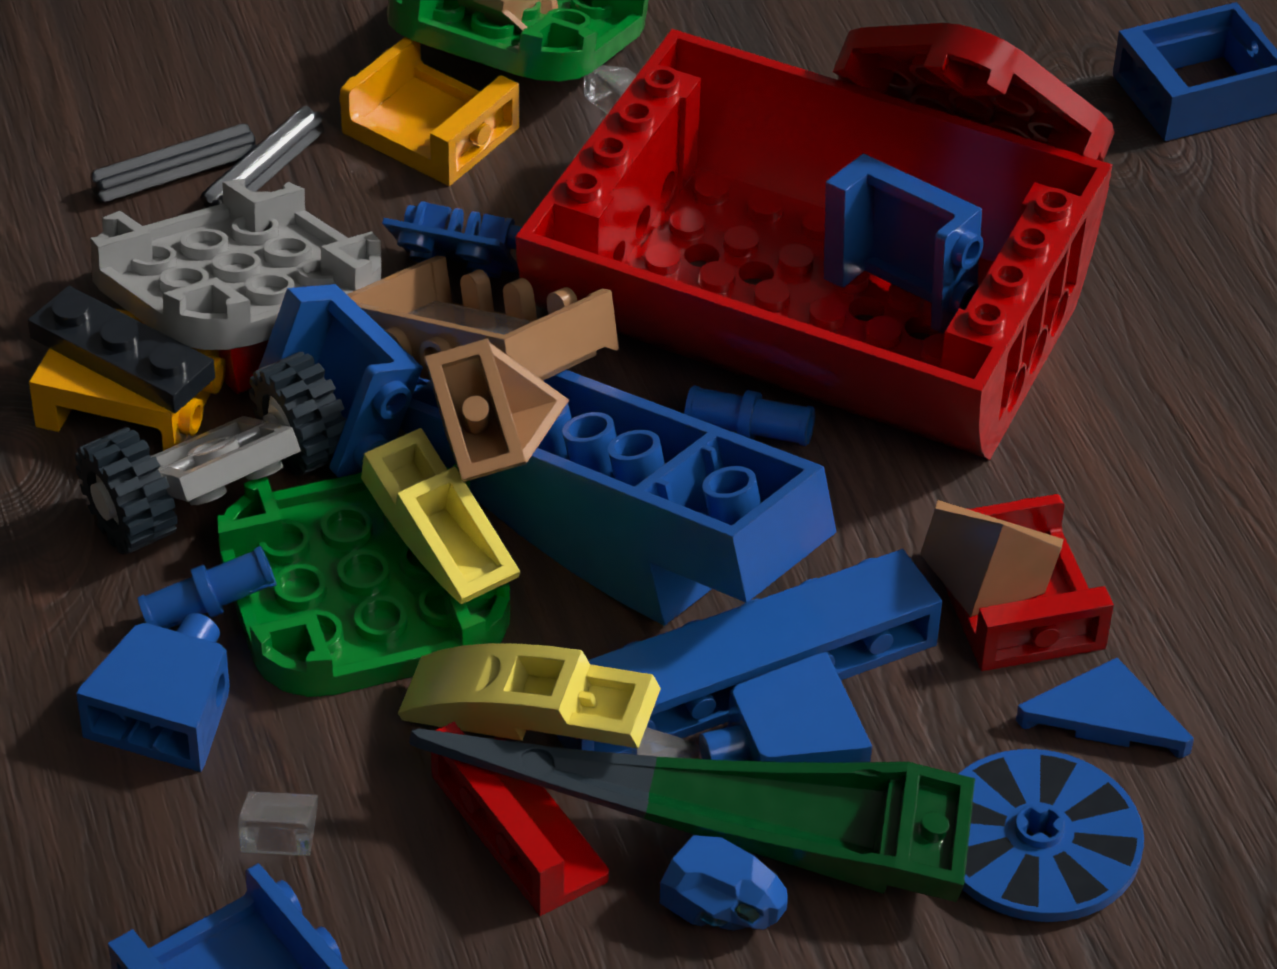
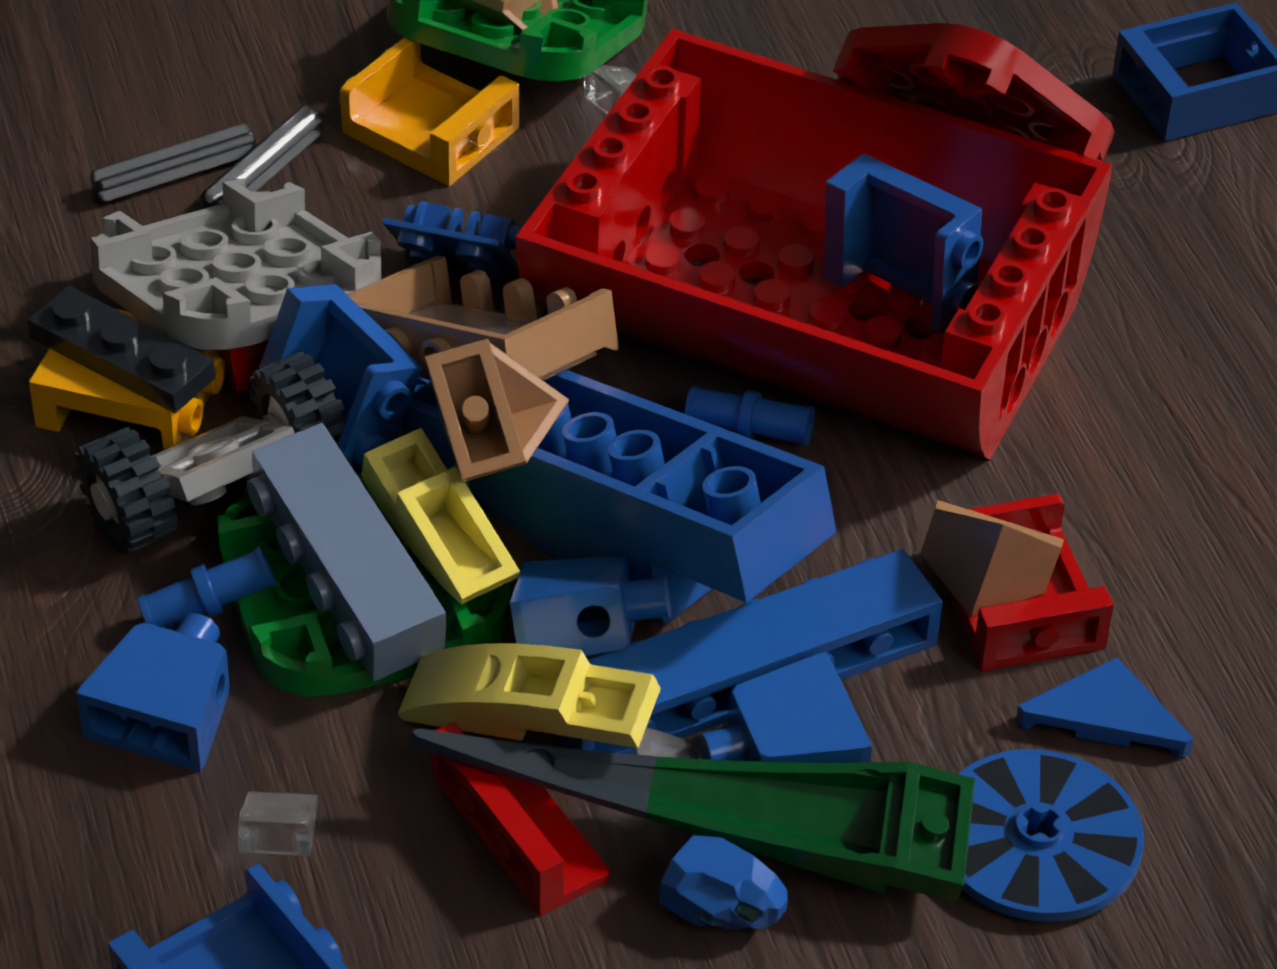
none -> sand blue brick [247,423,446,682]
none -> blue torso [510,556,671,656]

